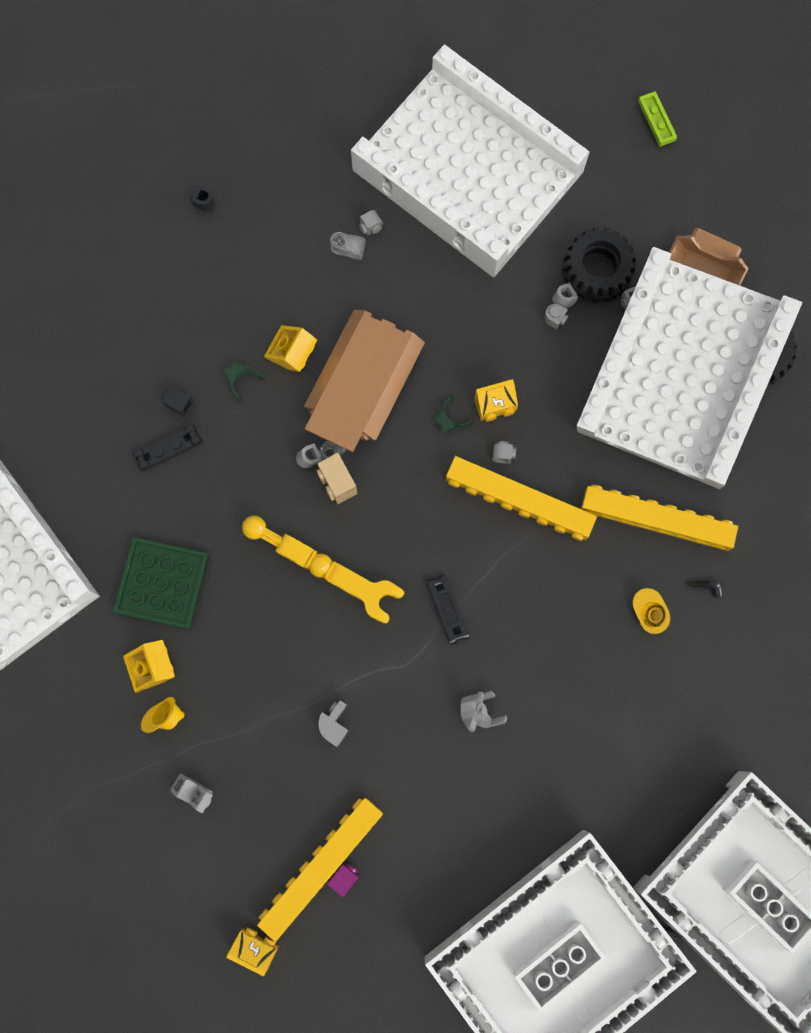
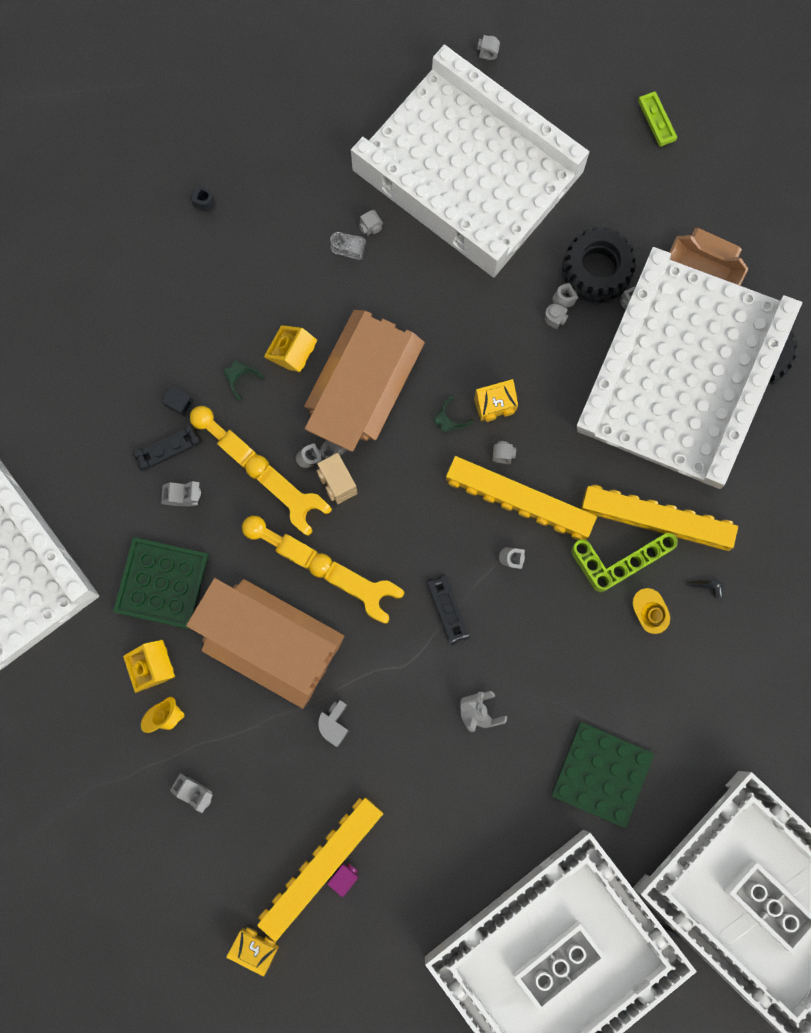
none -> light grey brick [161,481,201,506]
none -> medium nougat panel [186,578,345,709]
none -> yellow piece [190,406,332,536]
none -> light grey plate [477,35,500,60]
none -> light grey plate [499,547,525,569]
none -> dark green plate [551,722,654,829]
none -> lime beam [571,533,677,592]

